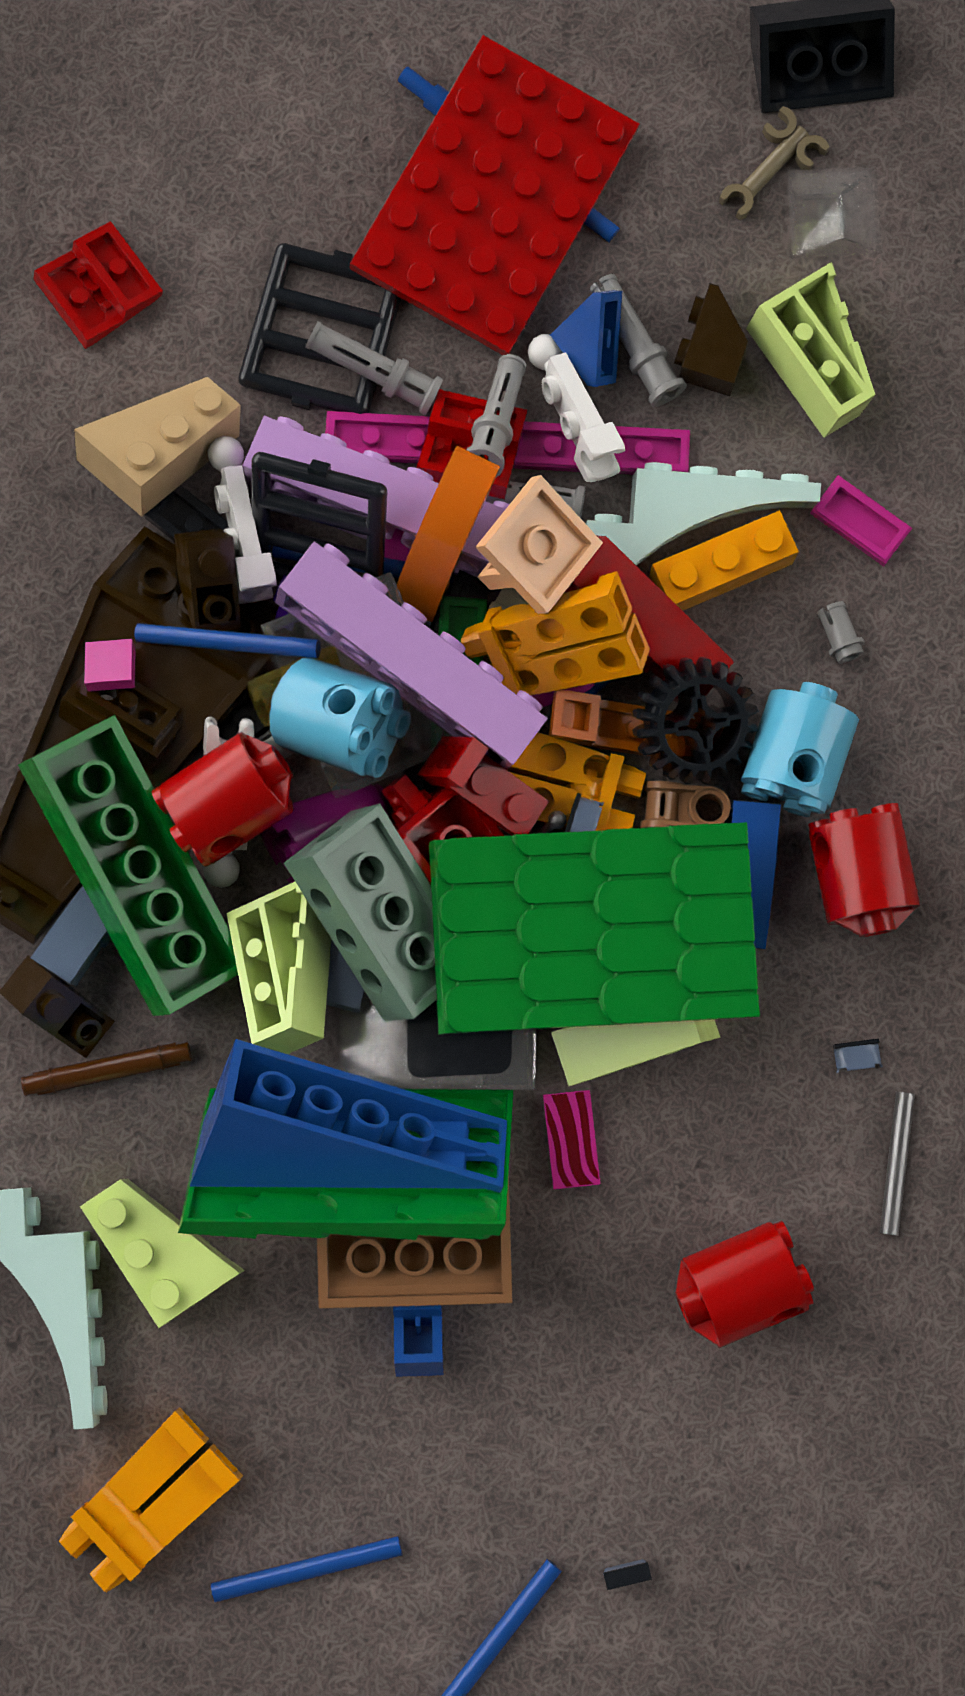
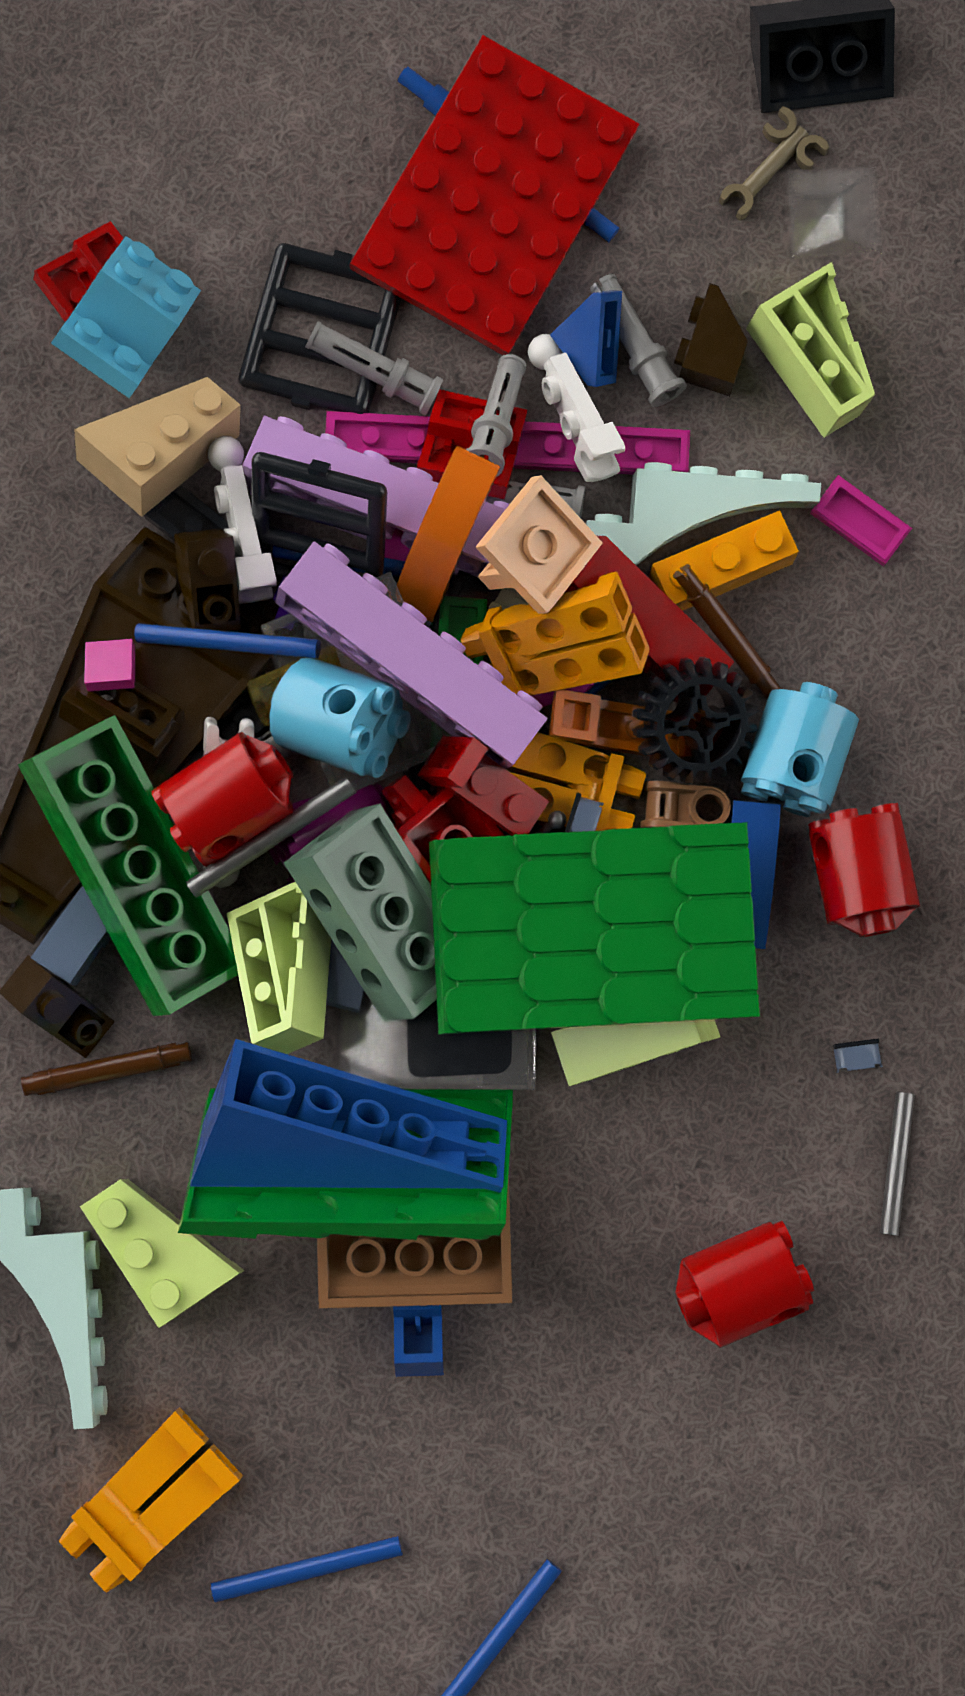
tile [543,1090,600,1190] -> none
black piece [603,1559,652,1590] -> none
light grey pin [817,601,865,664] -> none
none -> medium azure bracket [51,236,201,398]
none -> flat silver bar [186,776,357,898]
none -> reddish brown piece [673,564,783,700]

